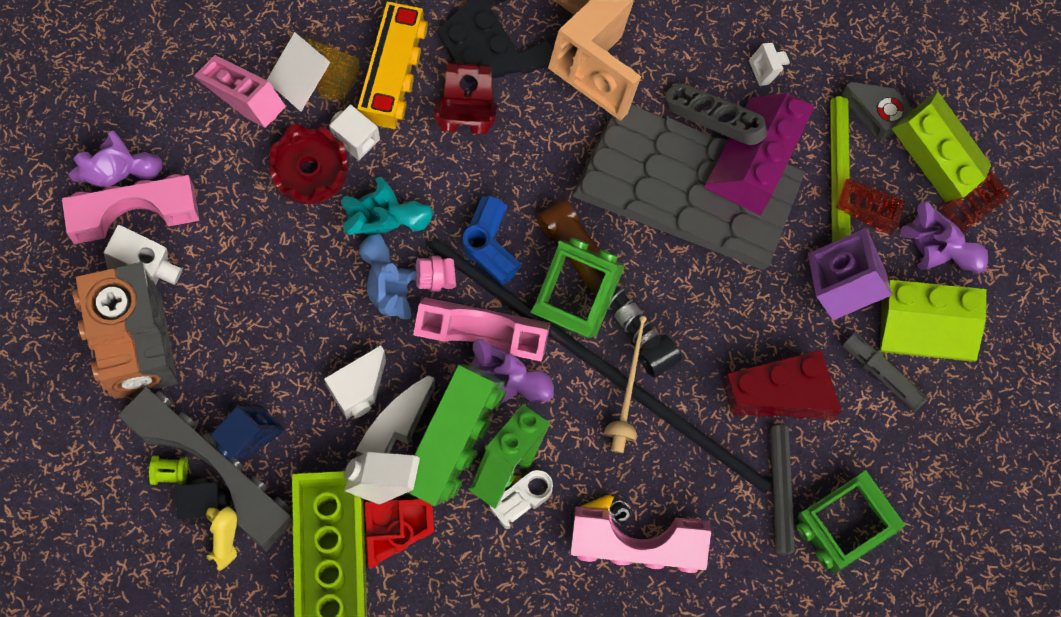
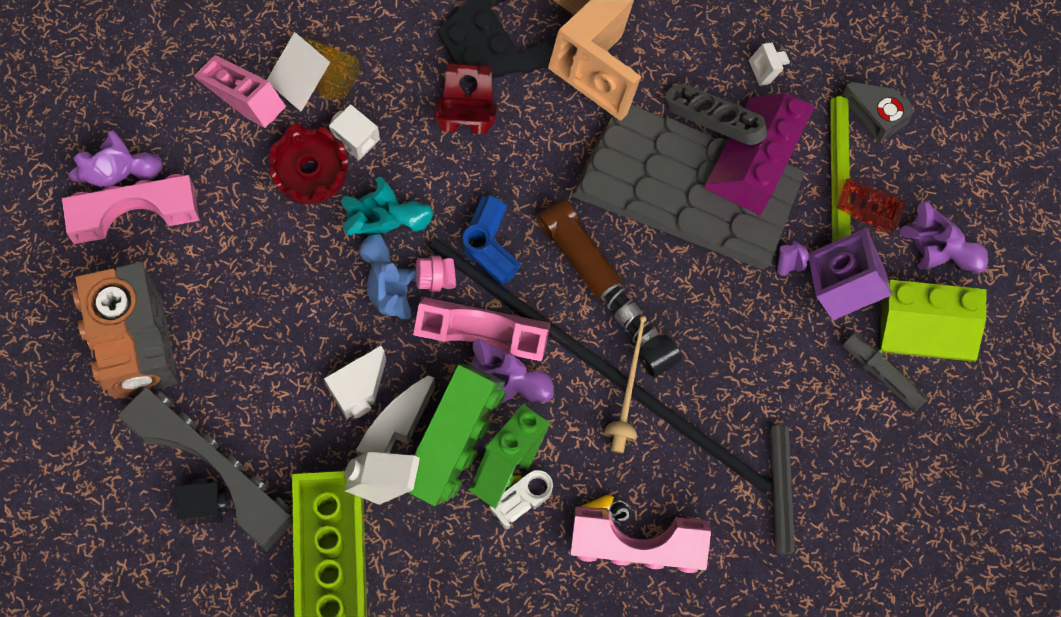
white torso [104,225,183,285] -> none
lime bush [149,455,189,486] -> none
light yellow piece [206,507,237,571] -> none
dark blue slope [211,406,285,459] -> none
yellow brick [357,1,428,129] -> none
red slope [365,497,434,568] -> none
bright green window [530,237,625,338] -> none
dark red wedge [723,350,842,421] -> none
bright green window [796,470,906,575] -> none
lime slope [891,91,991,202] -> none
clear red slope [941,171,1012,233] -> none
none -> medium lavender plate [777,240,809,276]

